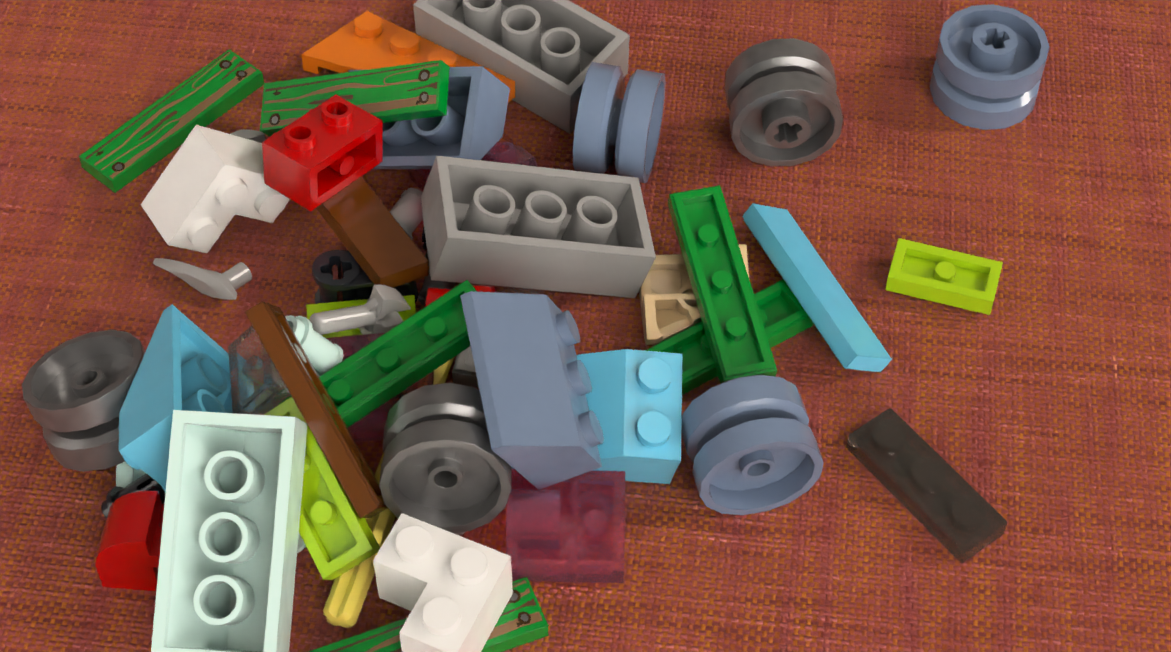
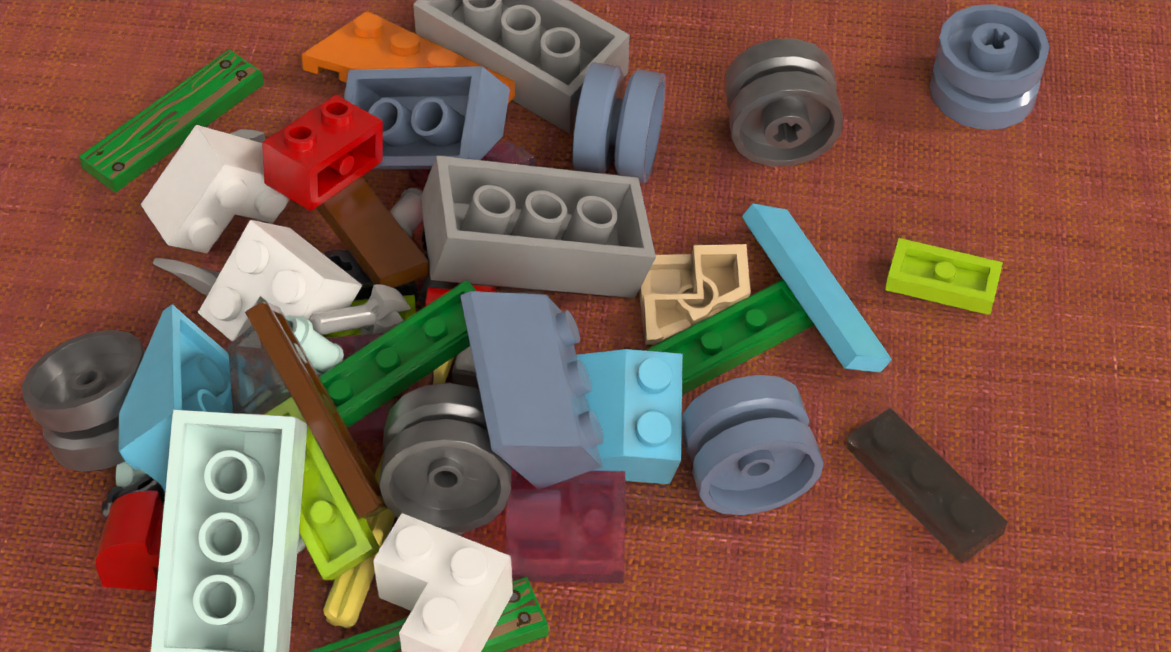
green tile [260,60,450,136] -> none
green tile [667,185,777,384] -> none
none -> white brick [198,220,362,346]

